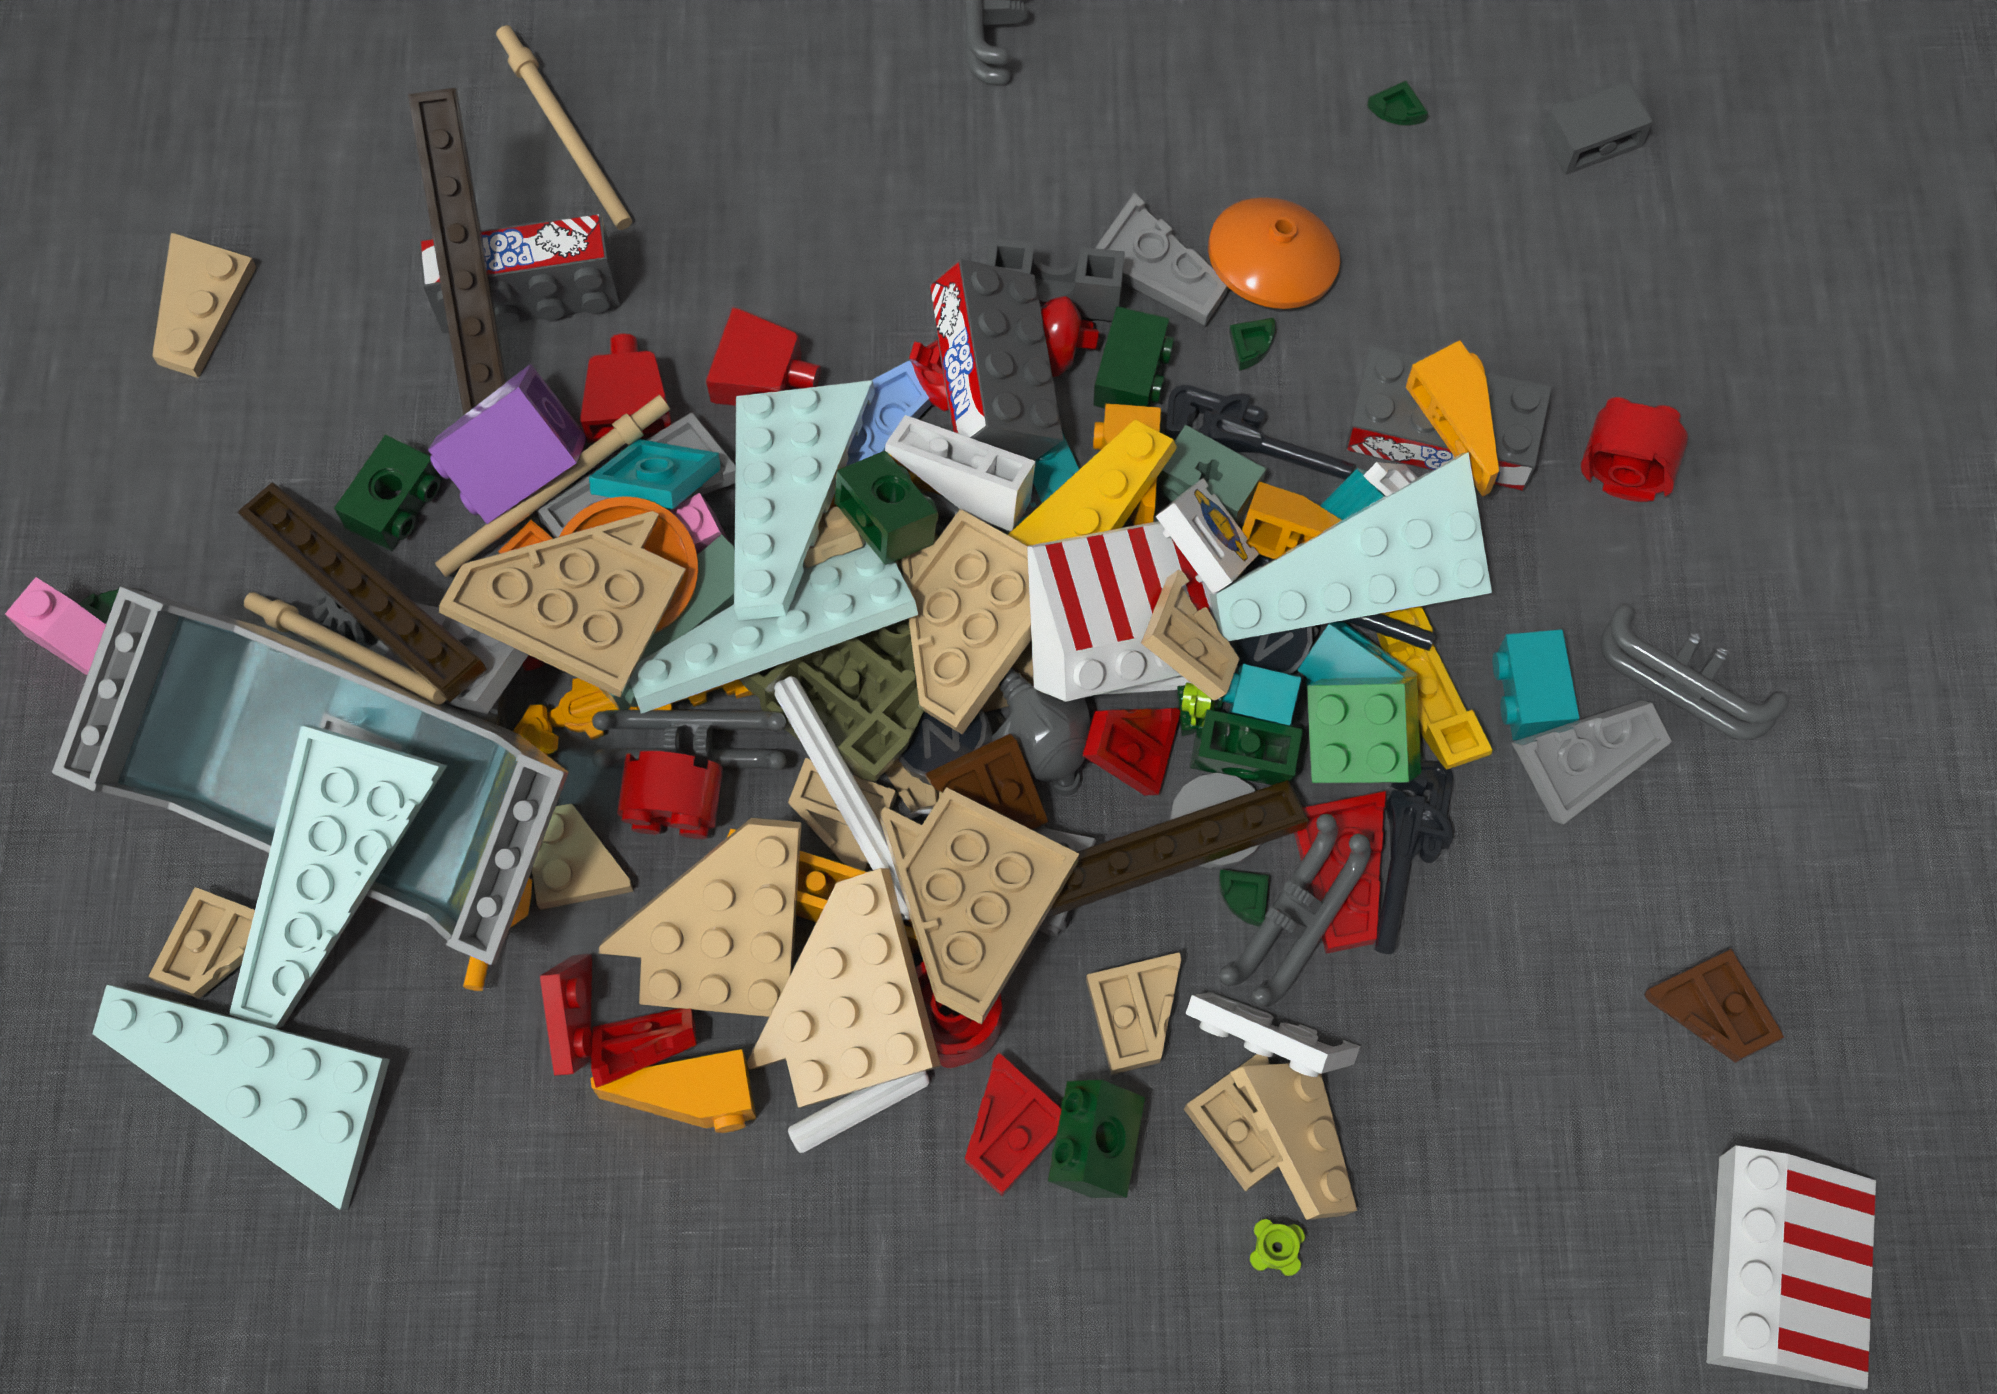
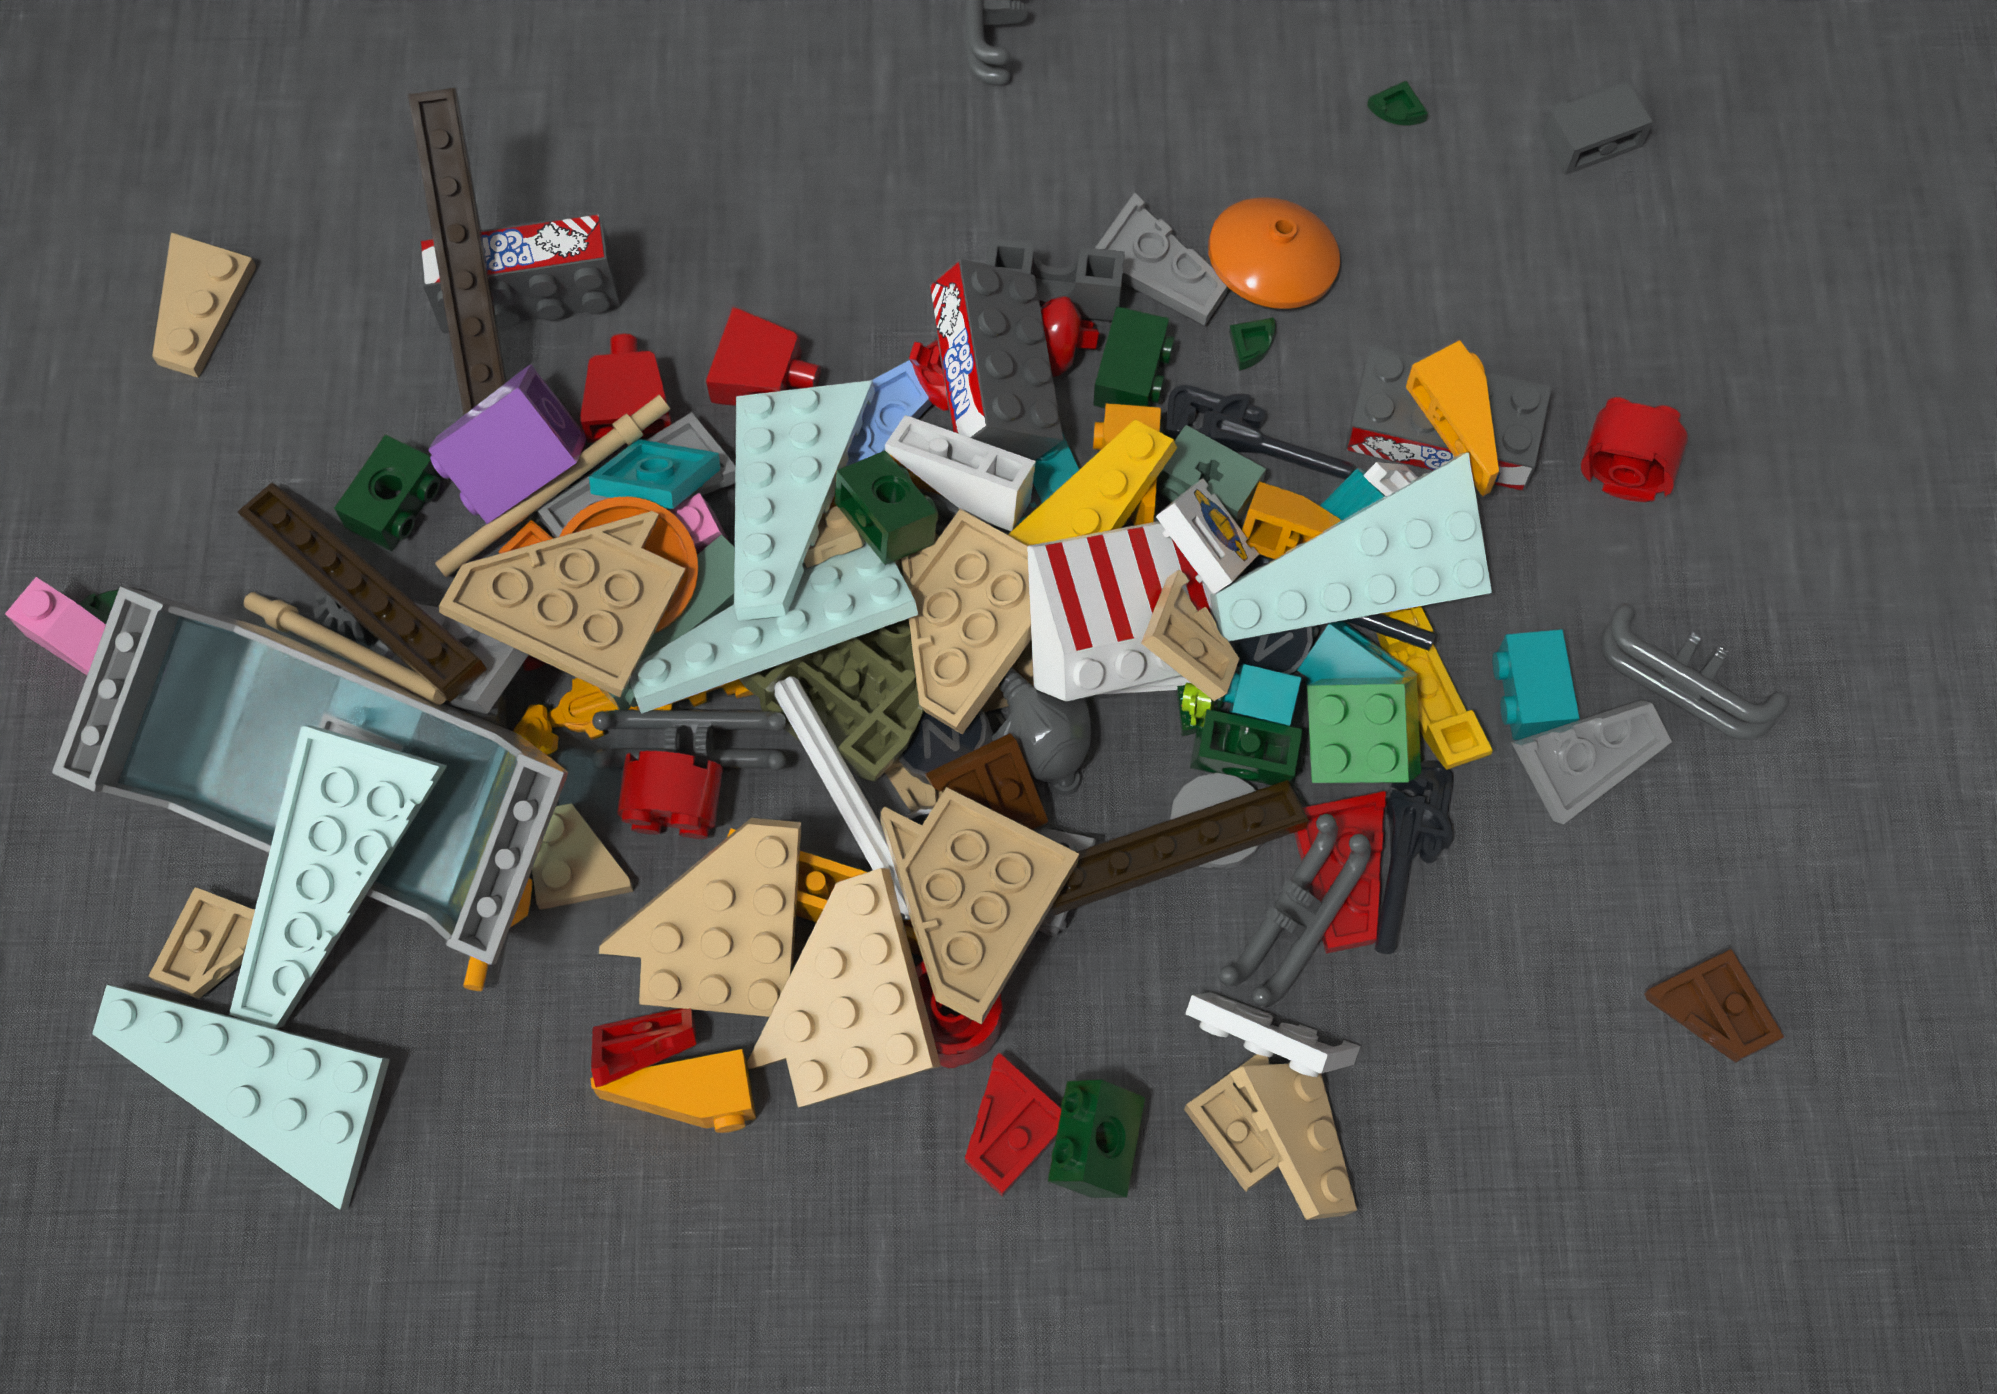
tan bar [496,25,632,230] -> none
red wing [540,954,592,1076] -> none
tan wing [788,758,898,872] -> none
white axle [788,1071,929,1153] -> none
red wing [1082,708,1180,796] -> none
tan wing [1086,952,1181,1075] -> none
dark green tile [1218,869,1269,927] -> none
lime plate [1250,1219,1305,1276] -> none
white slope [1706,1145,1876,1390] -> none

